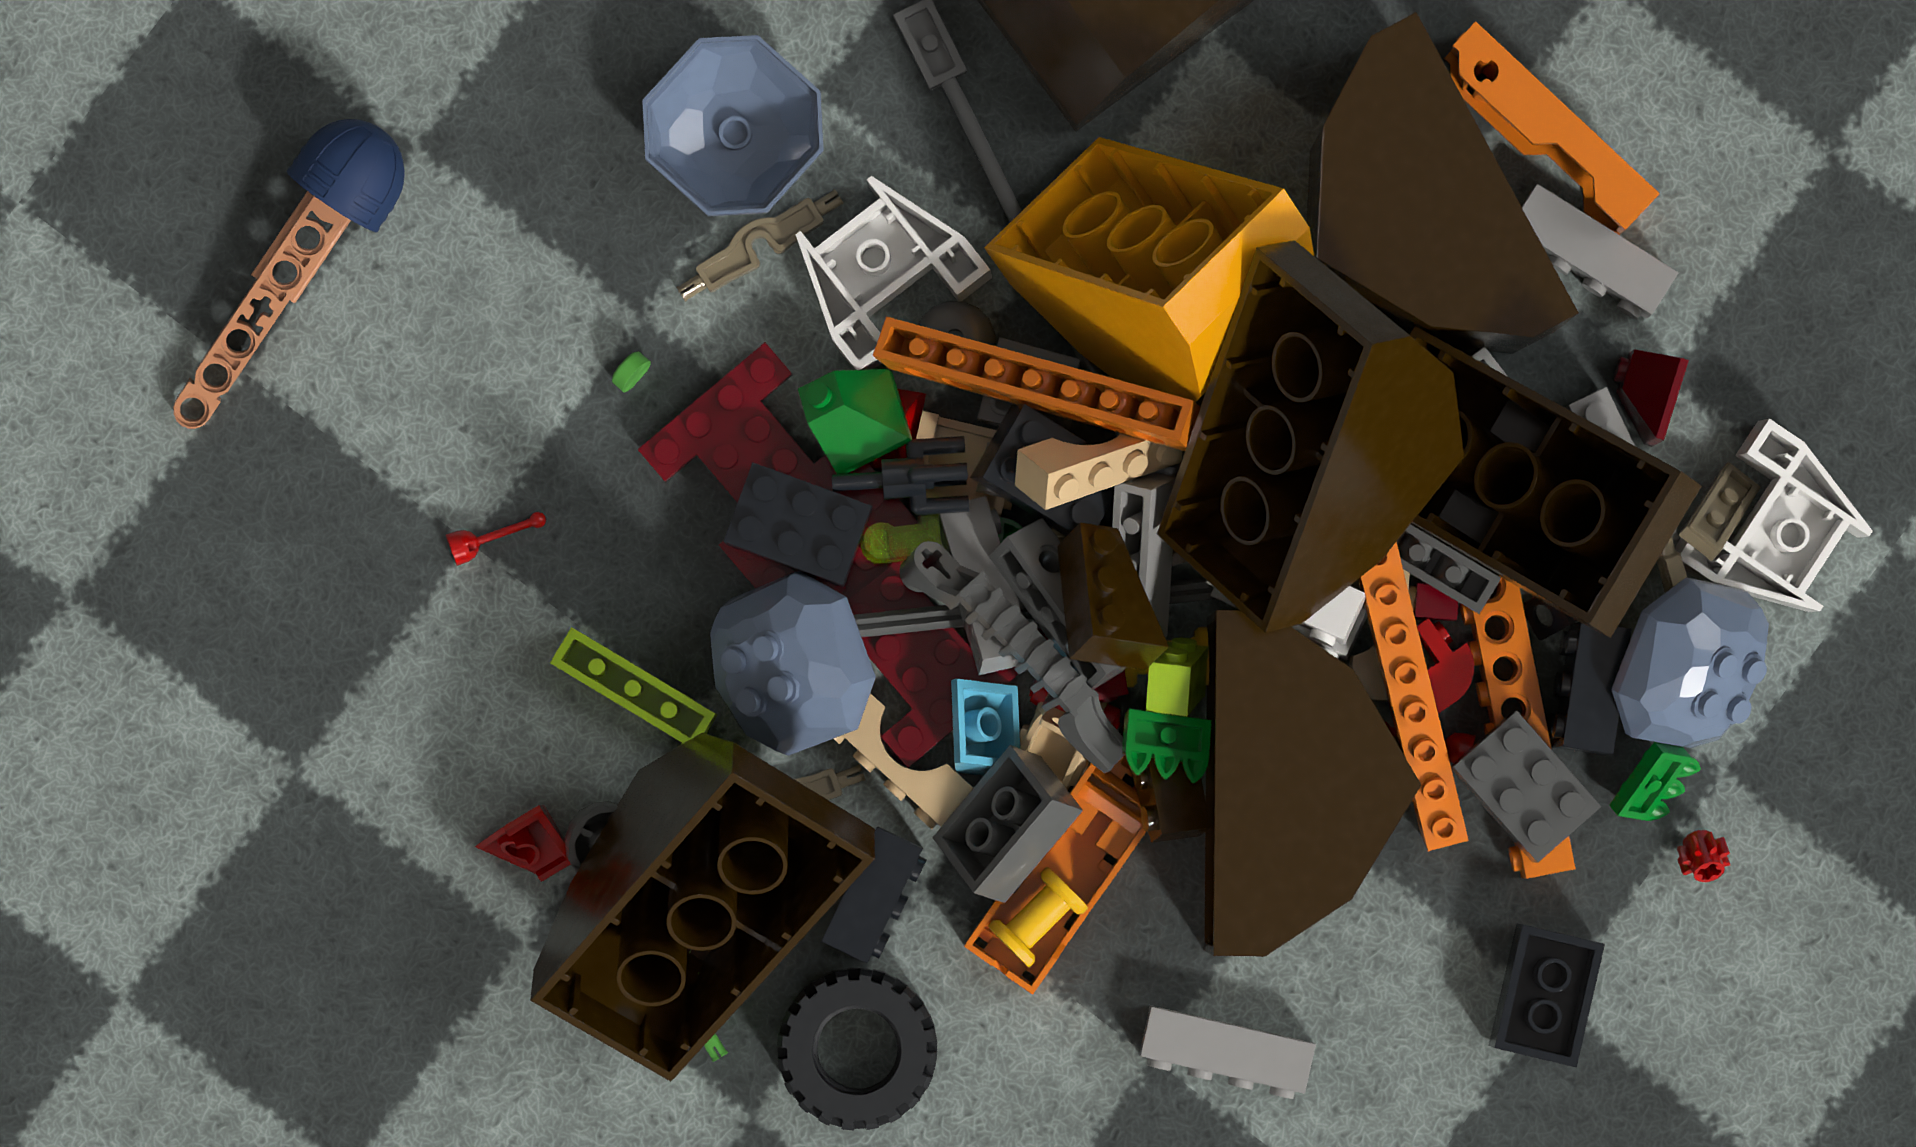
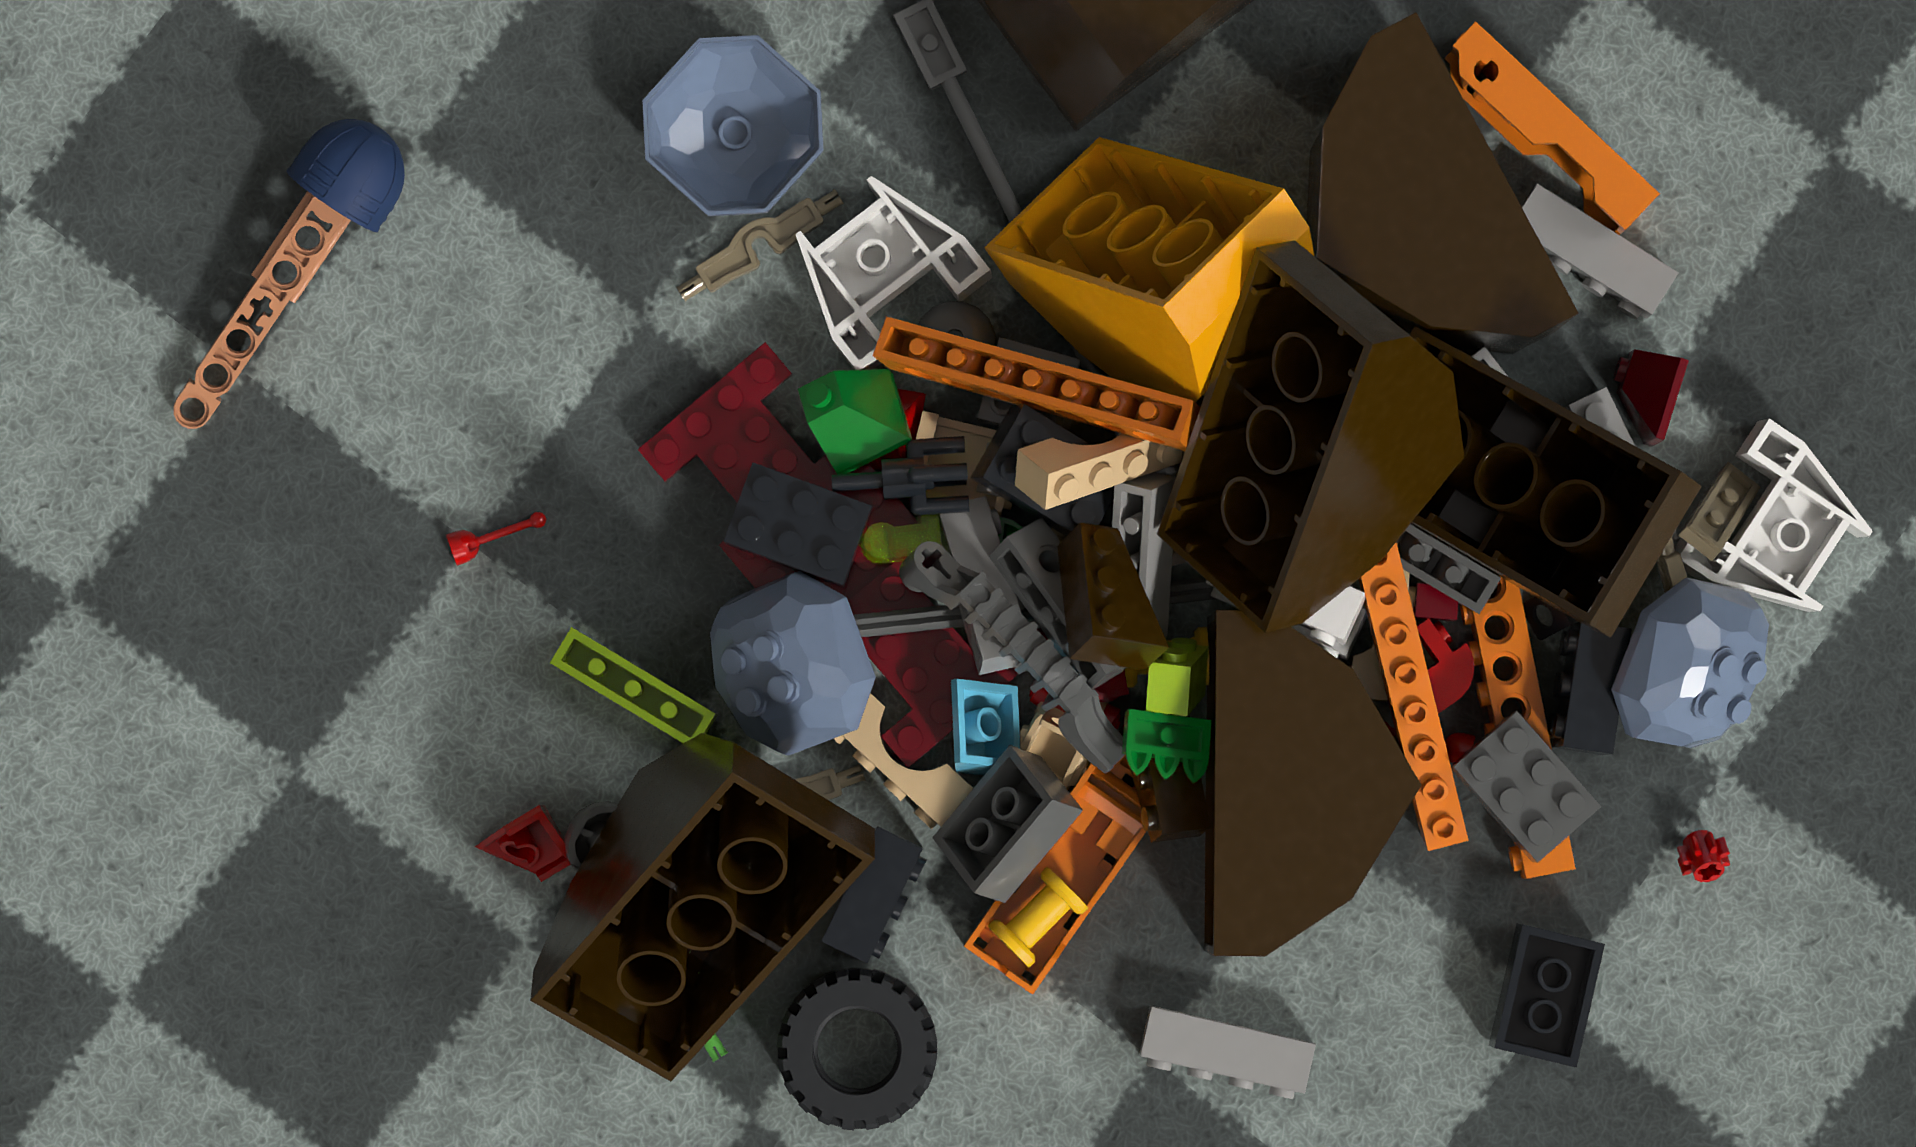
bright green tile [612,351,651,393] -> none
green plate [1609,742,1701,821] -> none

